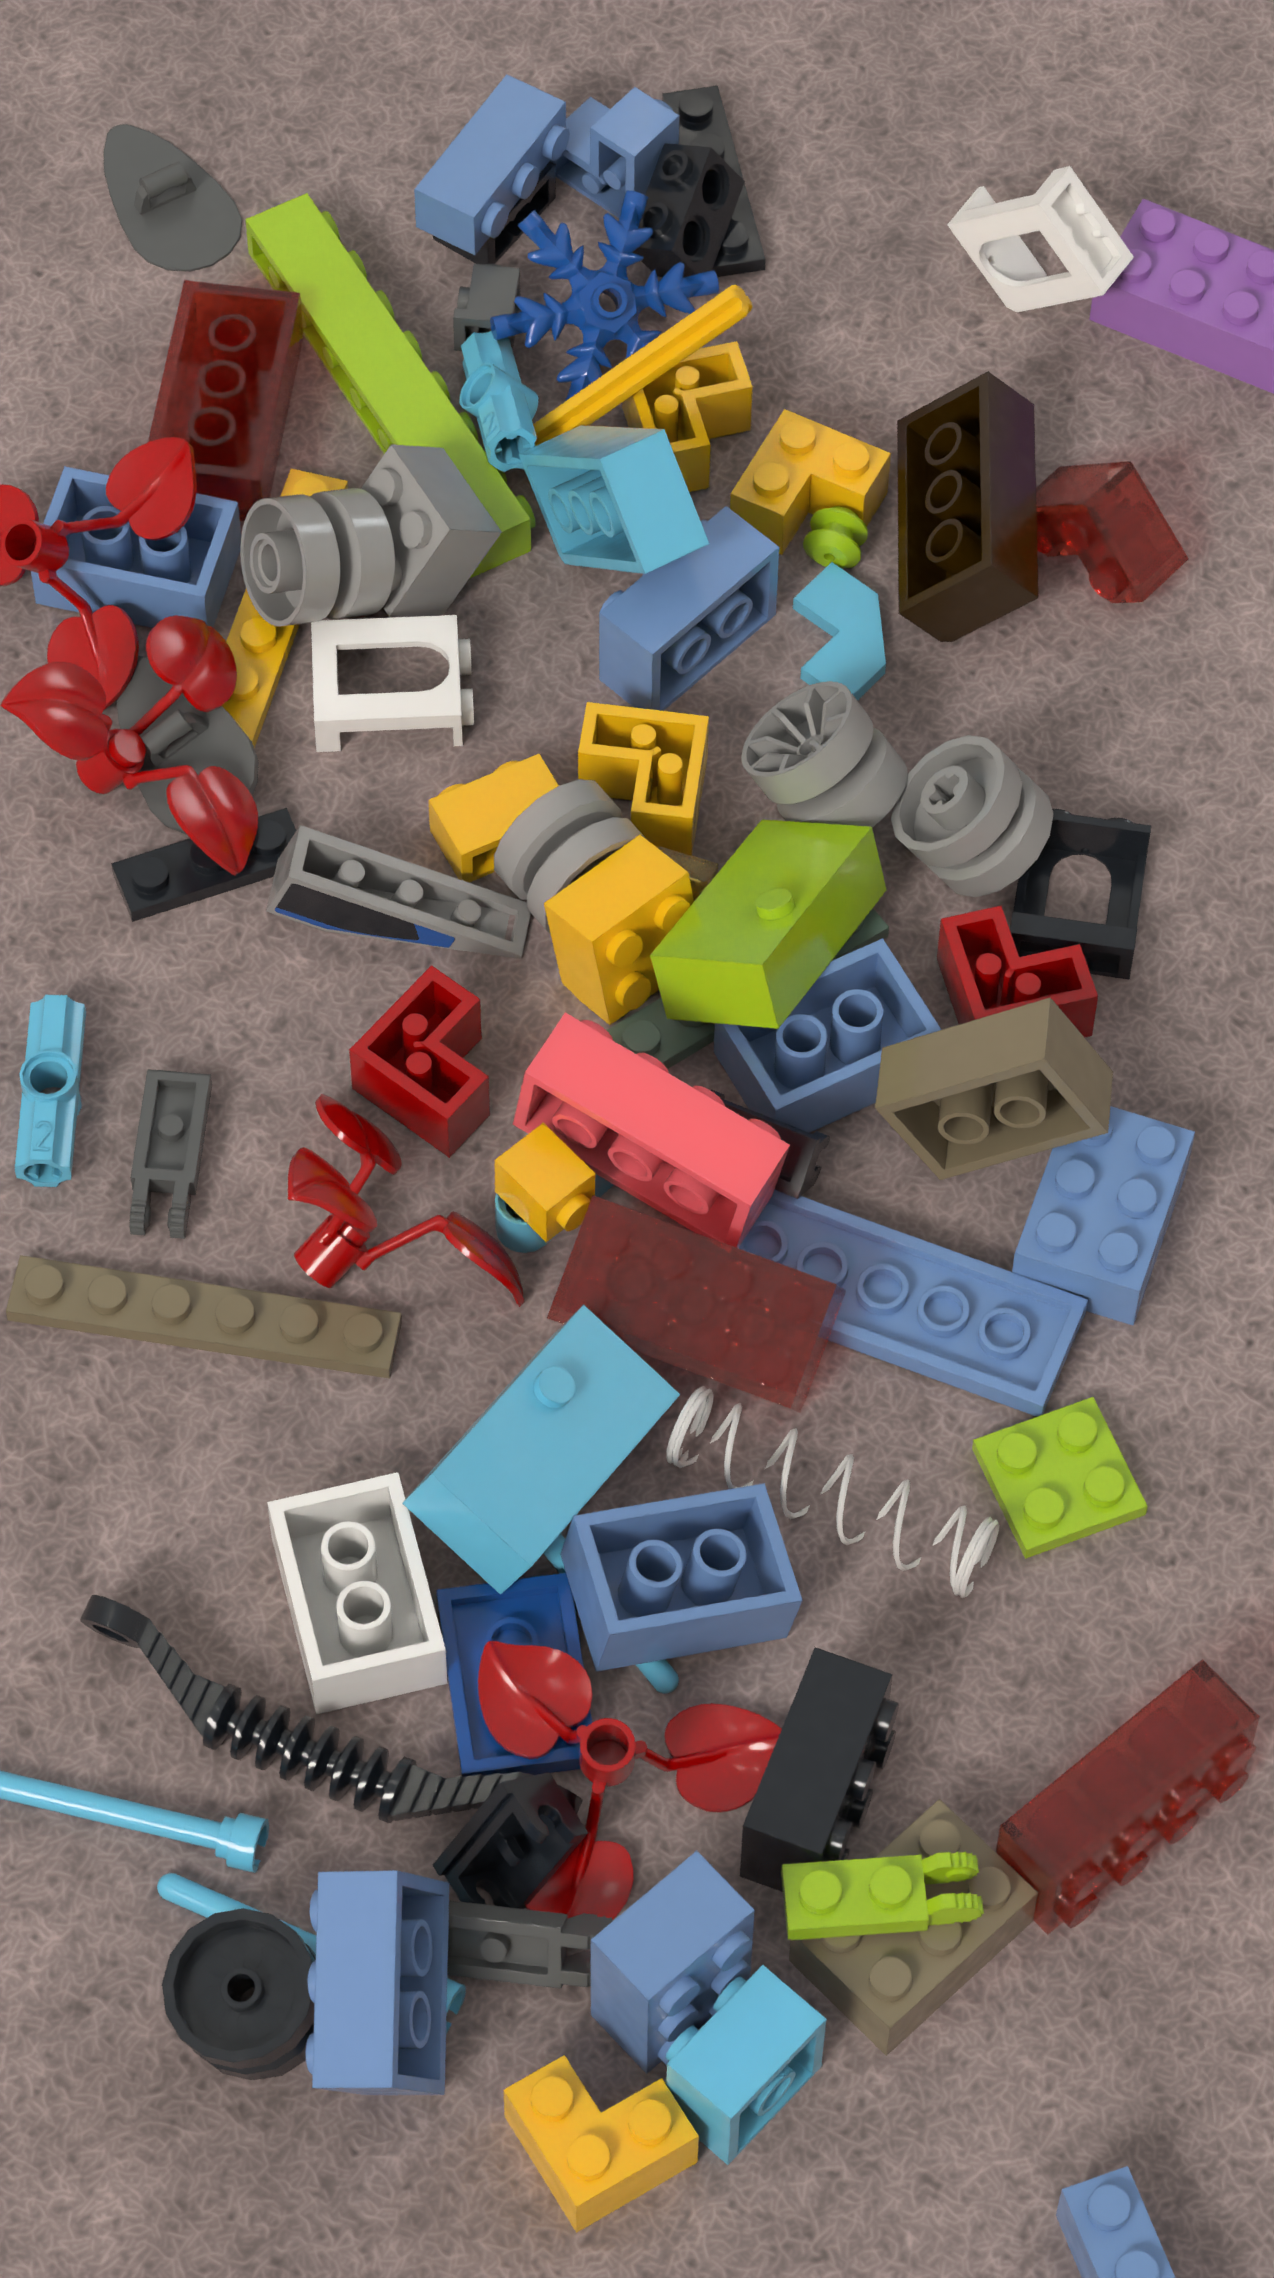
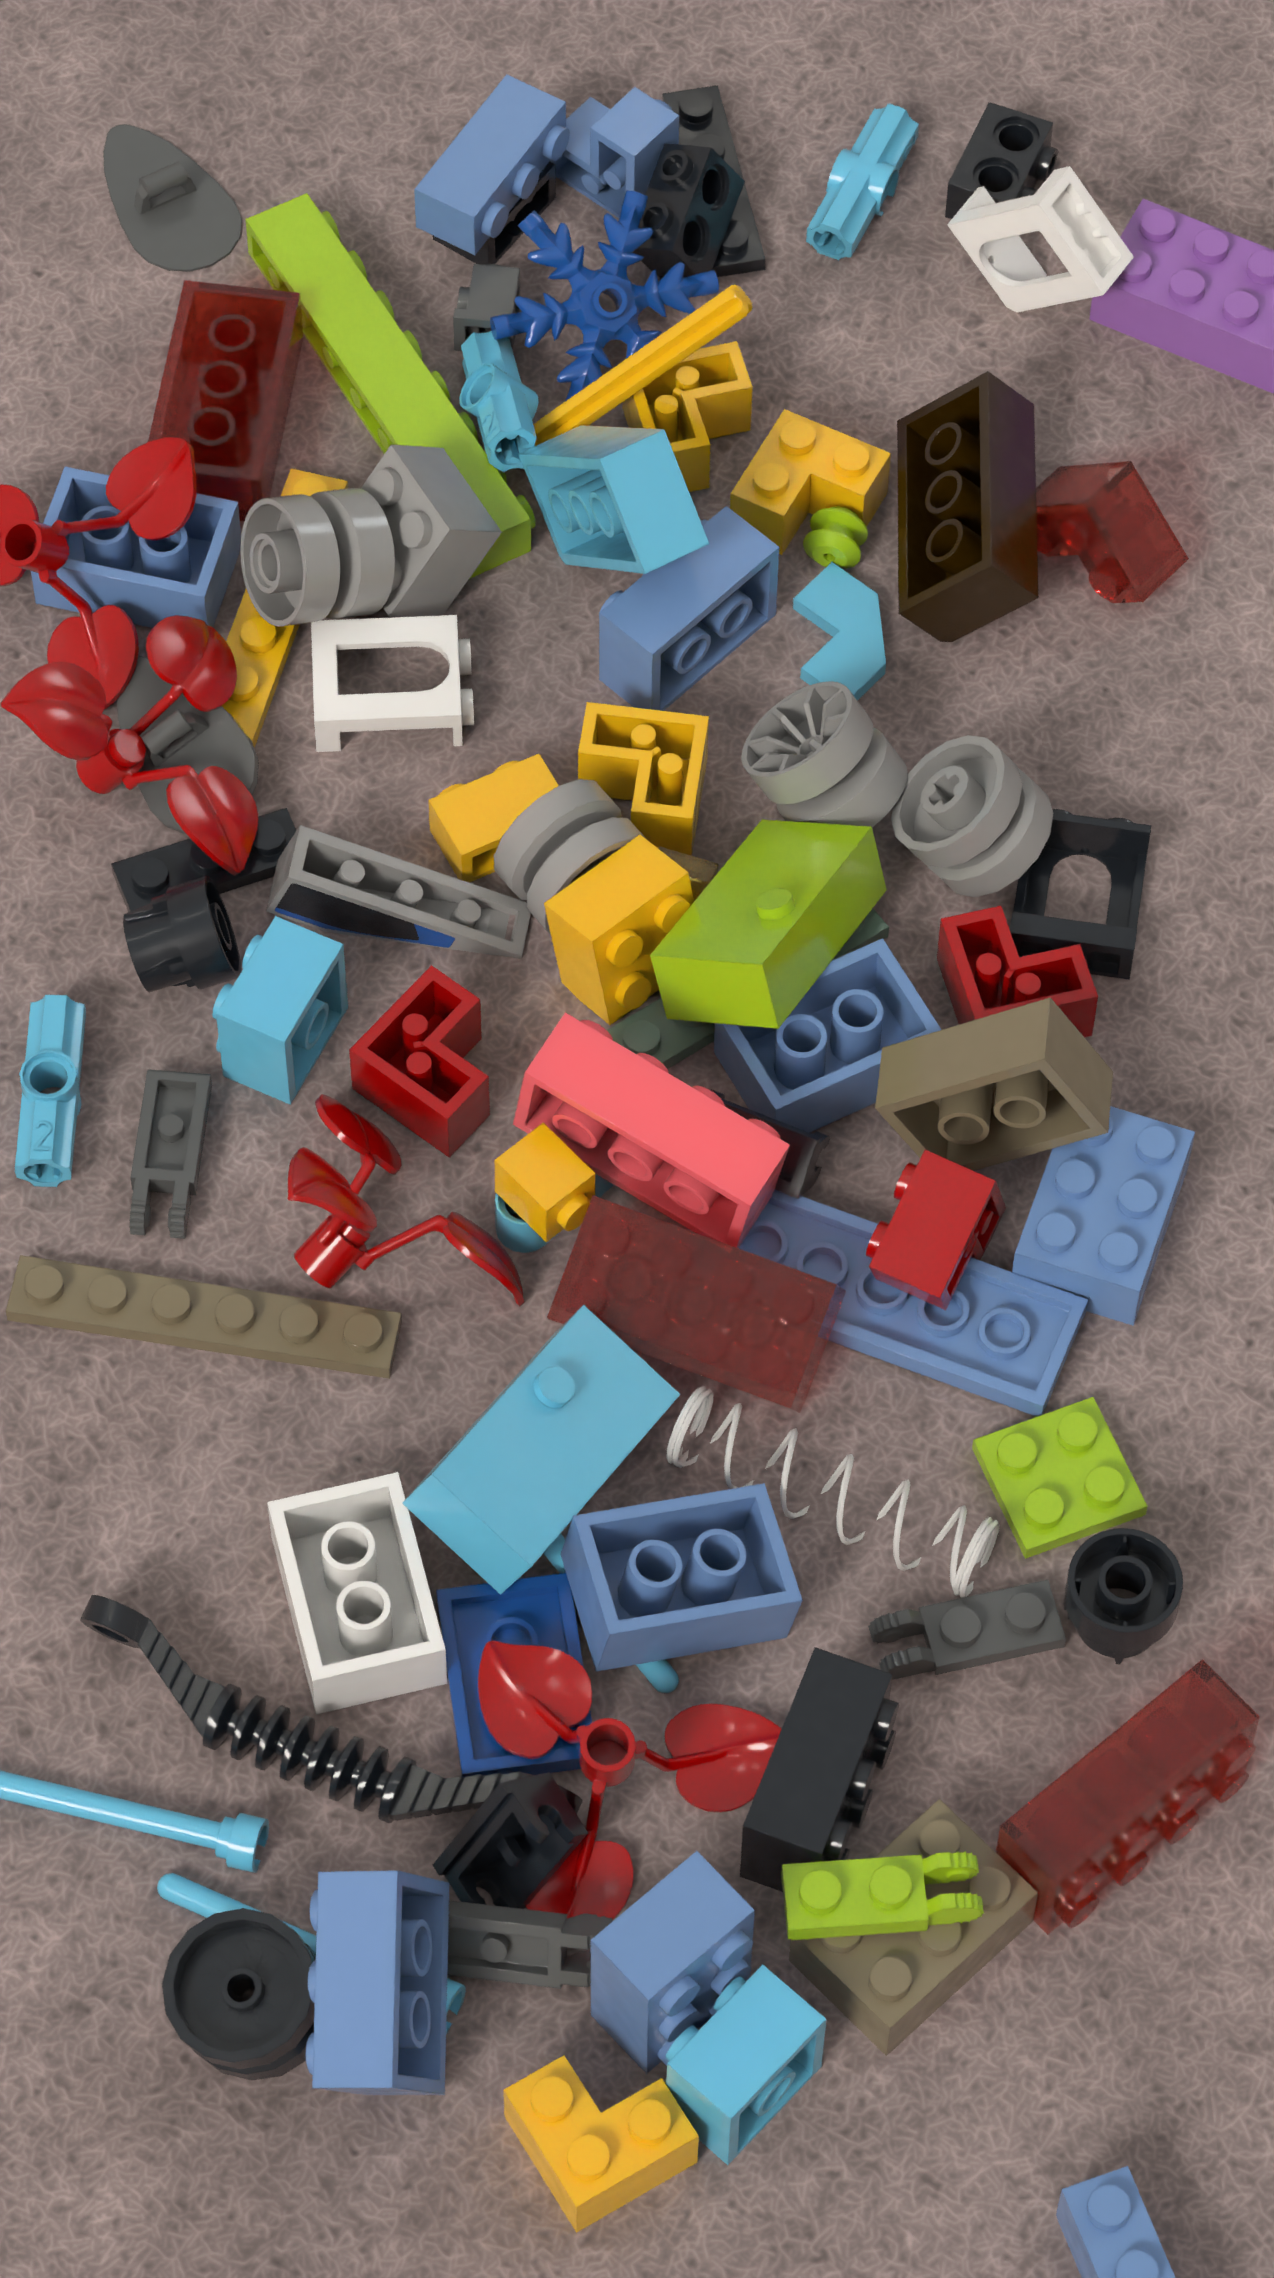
none -> black piece [123,875,241,993]
none -> medium azure brick [212,916,348,1105]
none -> medium azure piece [806,104,919,260]
none -> red brick [866,1150,1006,1310]
none -> dark grey hinge [868,1580,1066,1680]
none -> black brick [945,102,1058,219]
none -> black piece [1063,1528,1183,1664]

